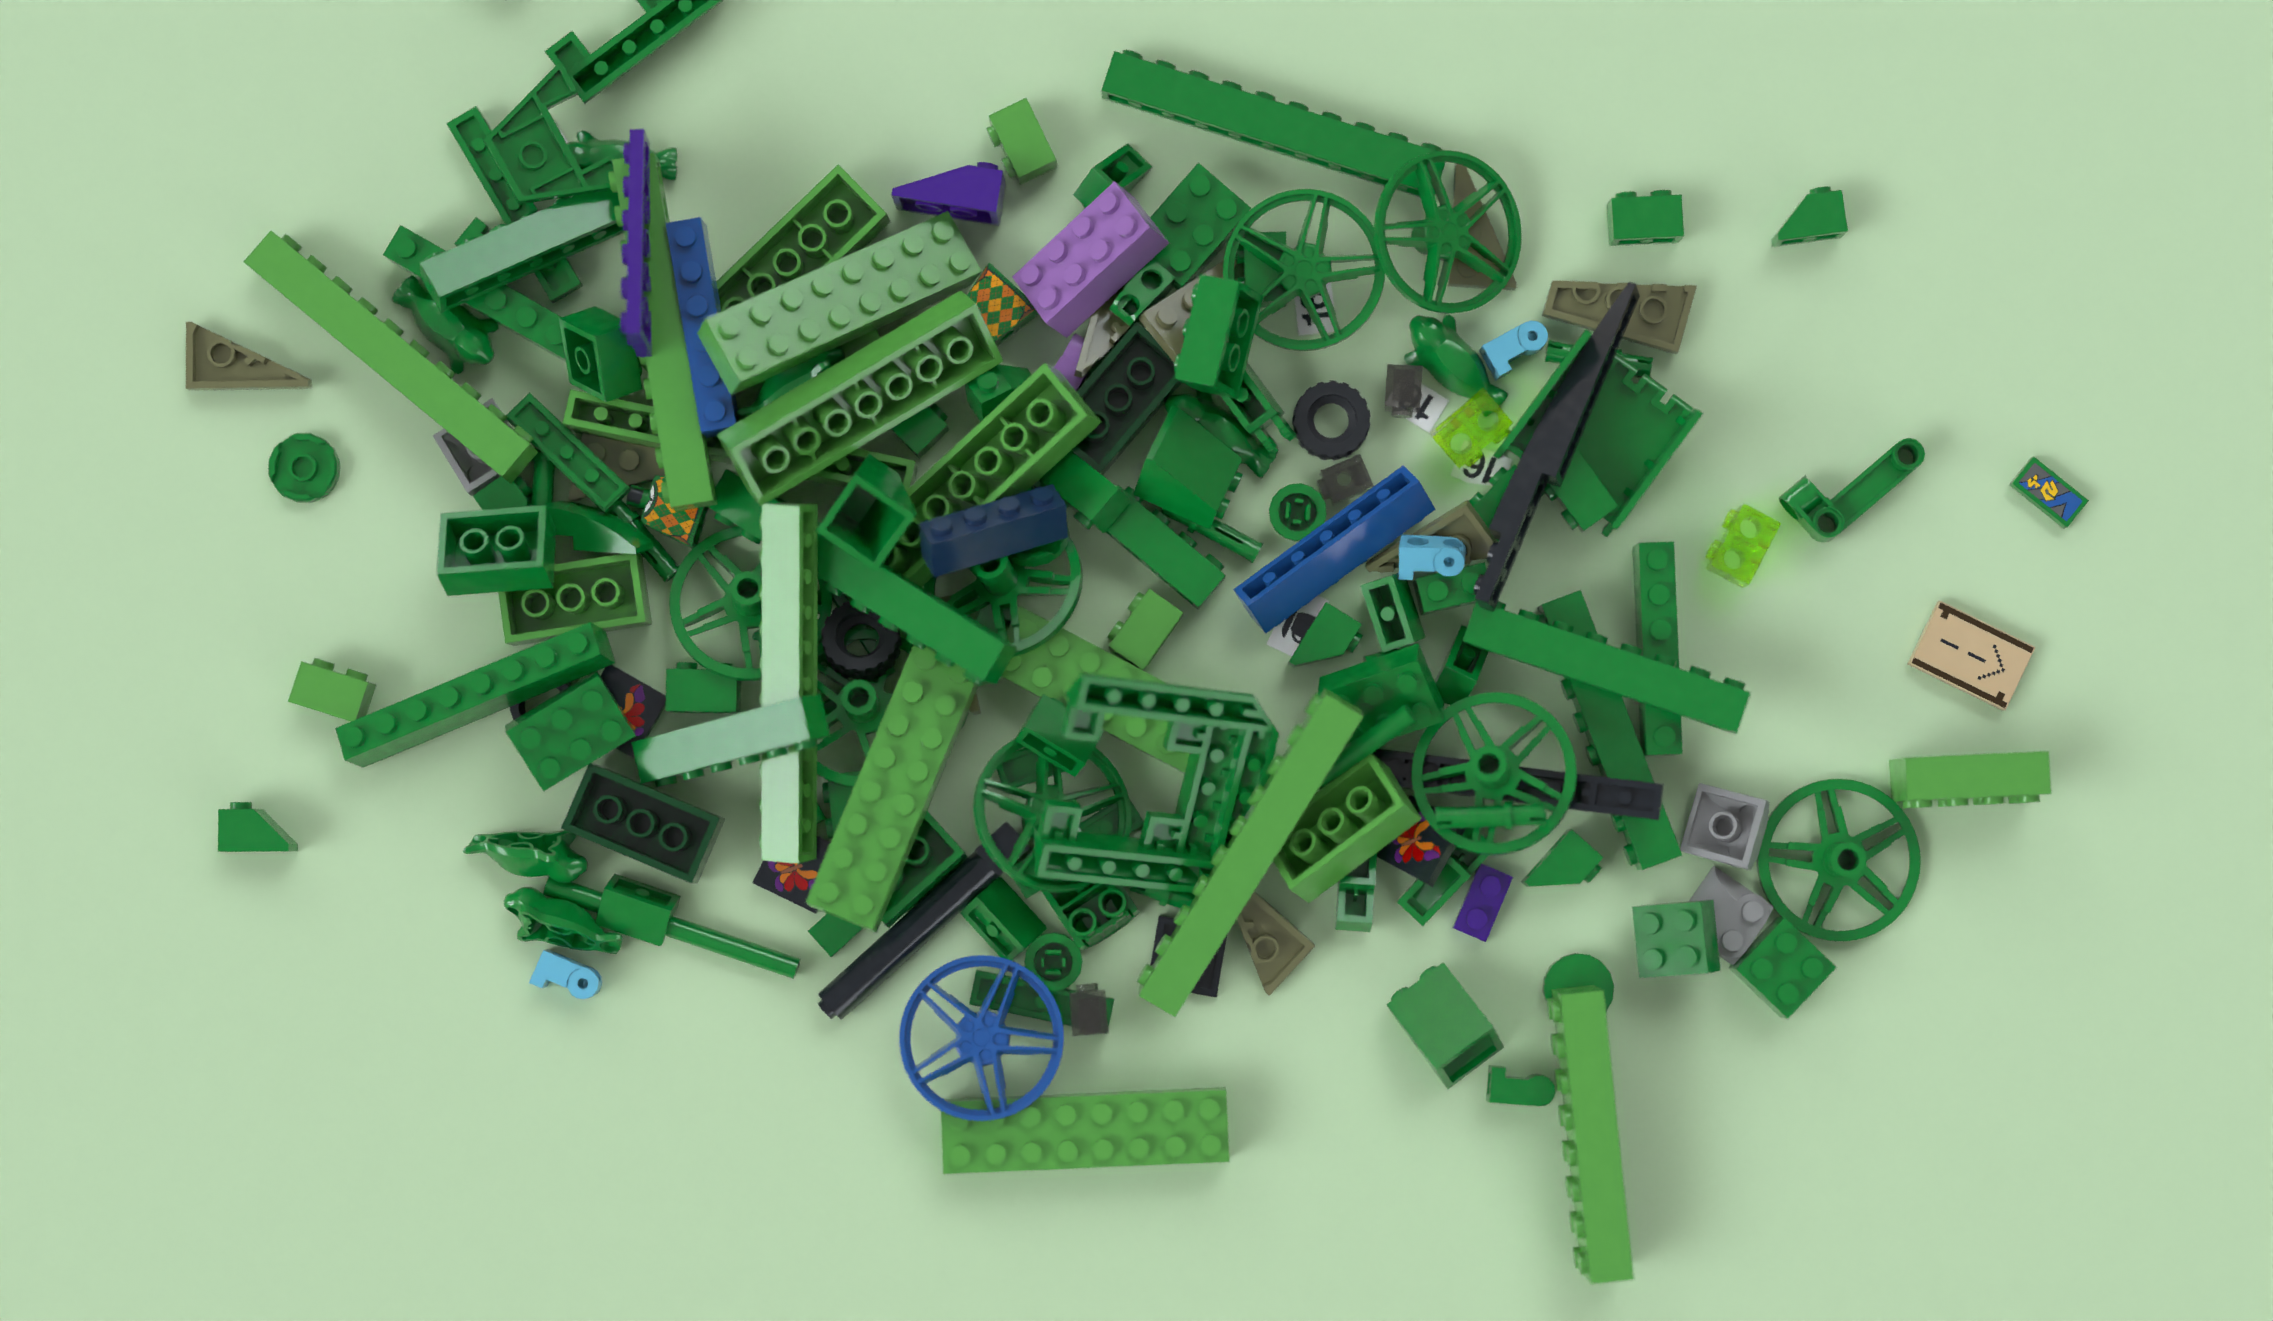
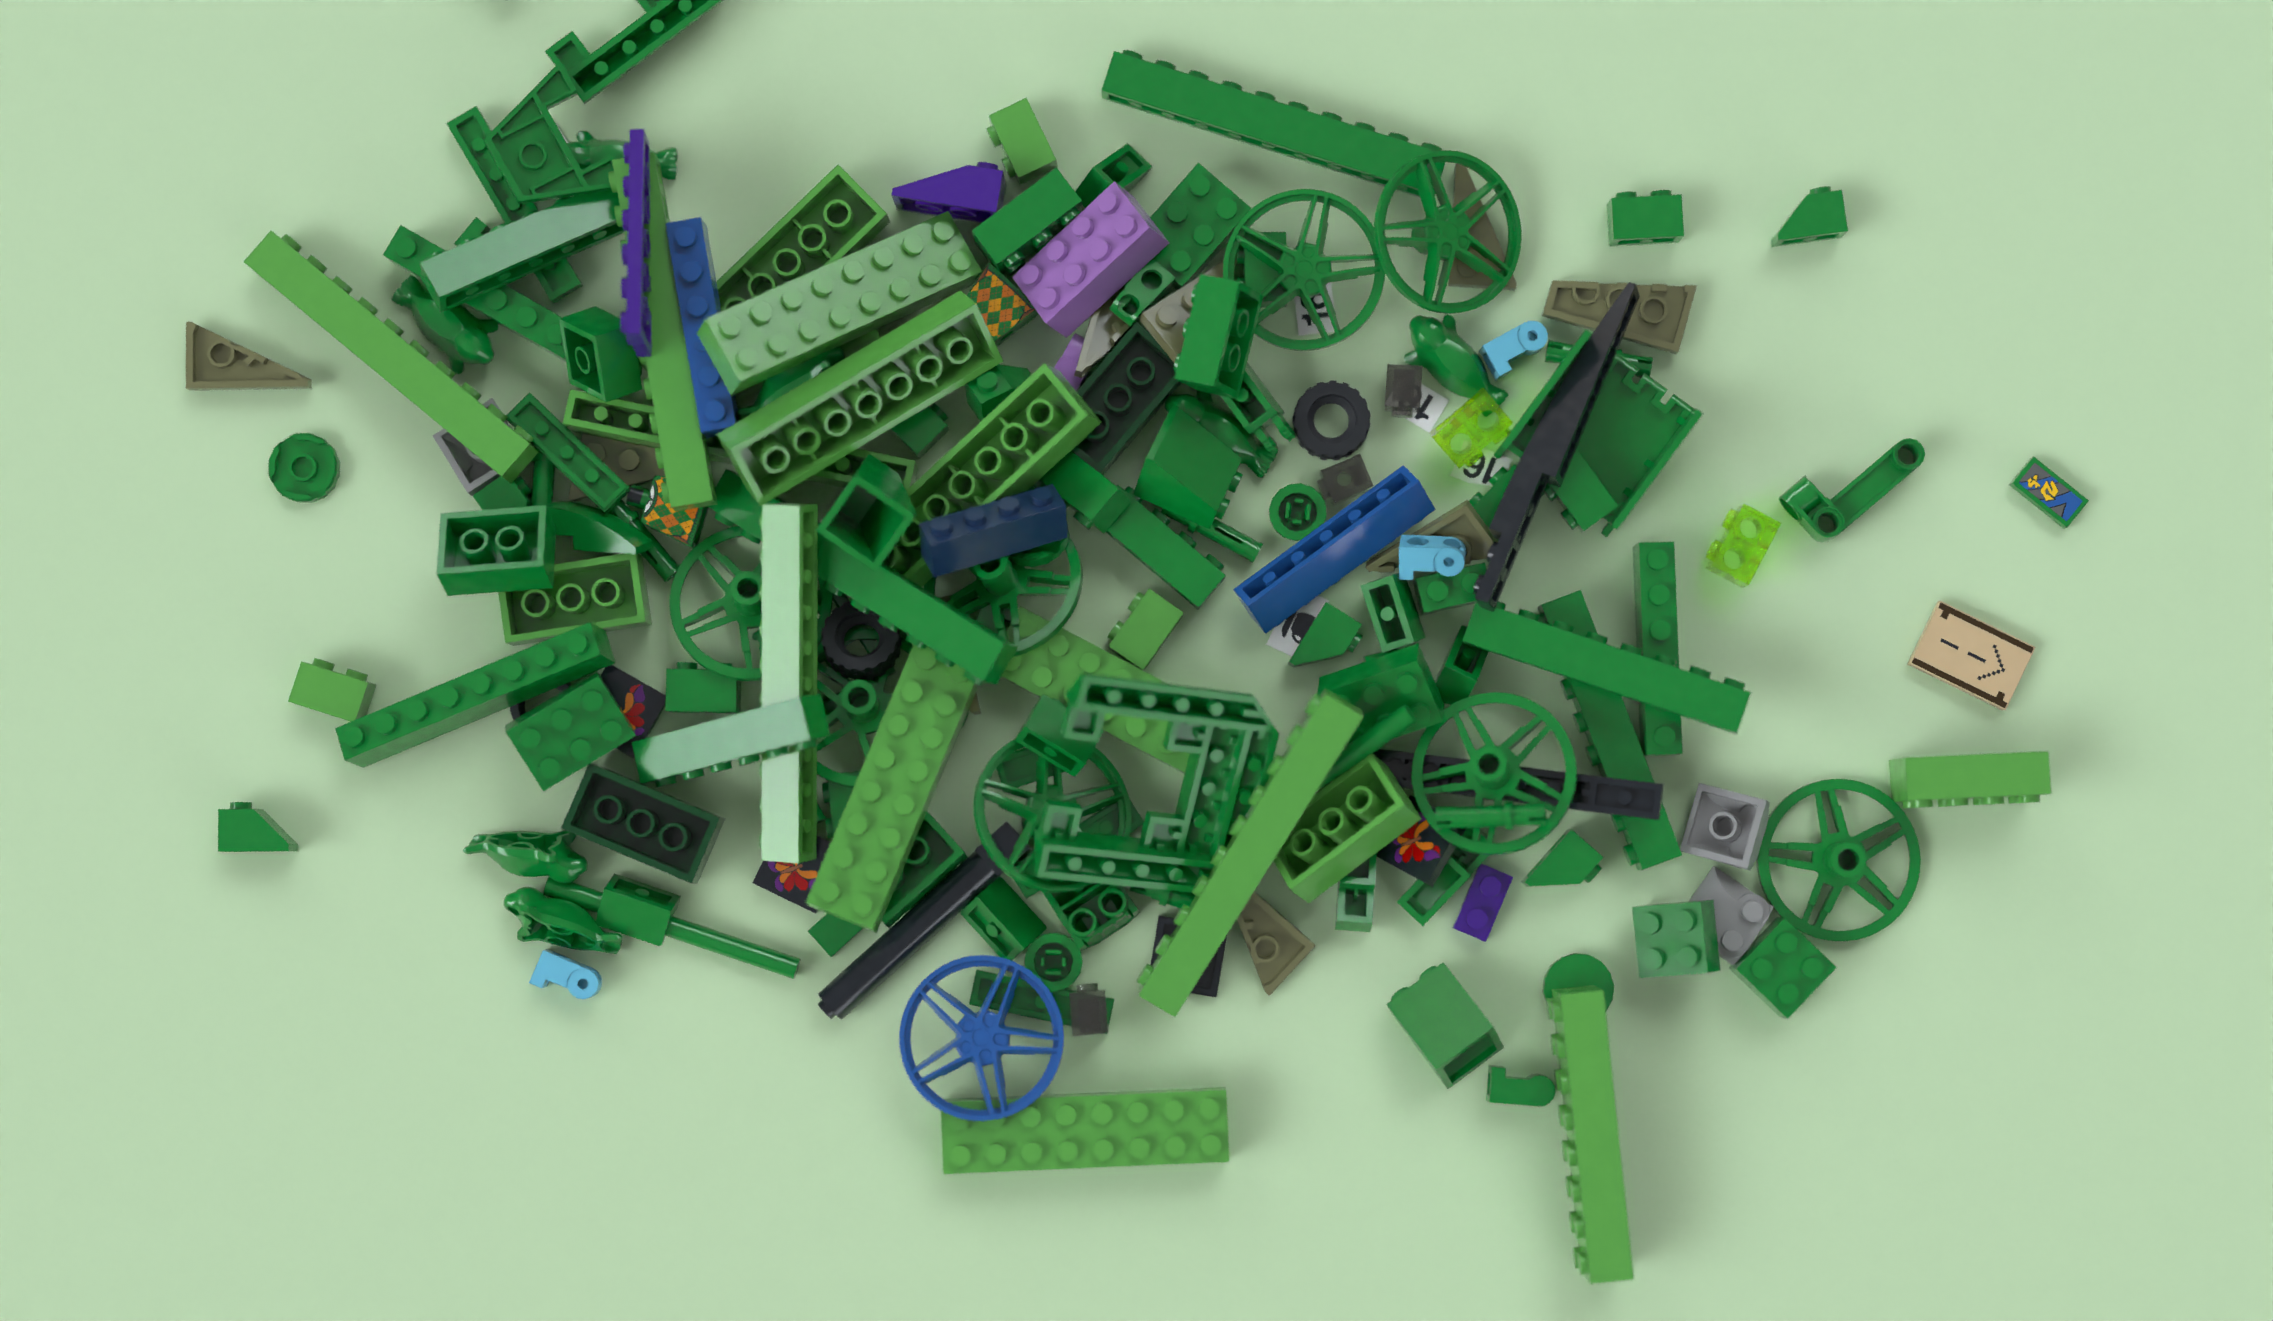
none -> green brick [972,167,1083,276]

